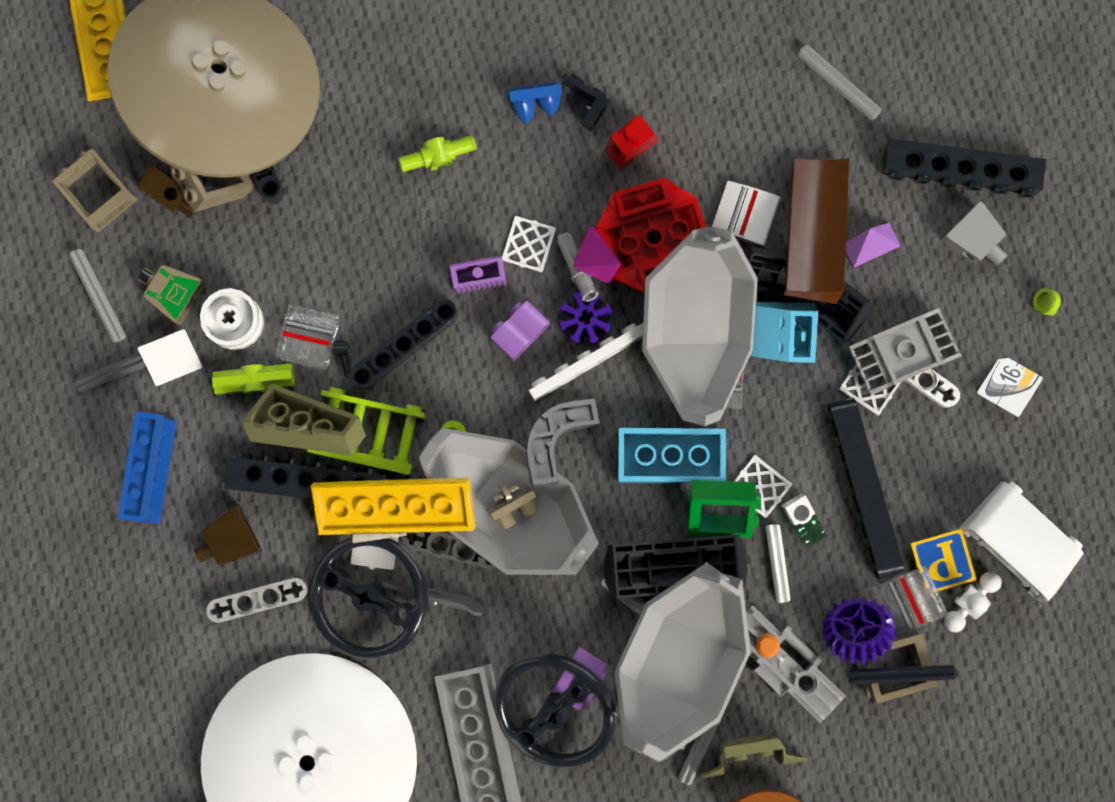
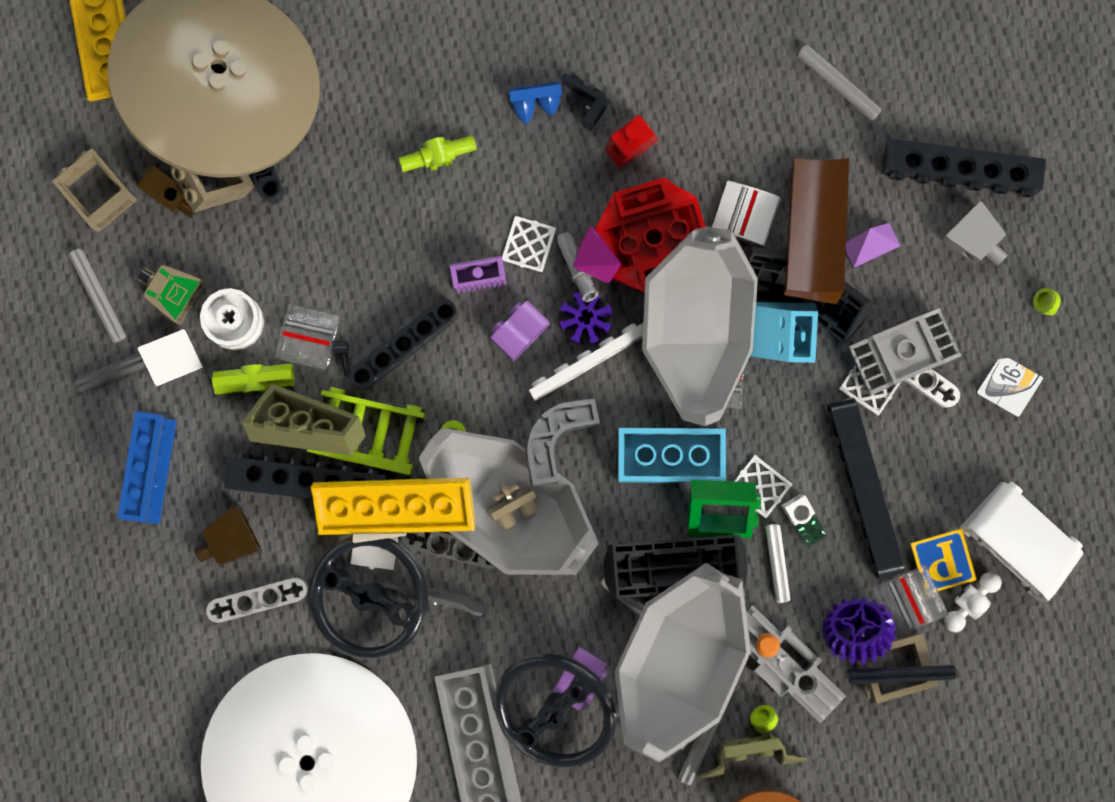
none -> lime tile [750,705,778,734]

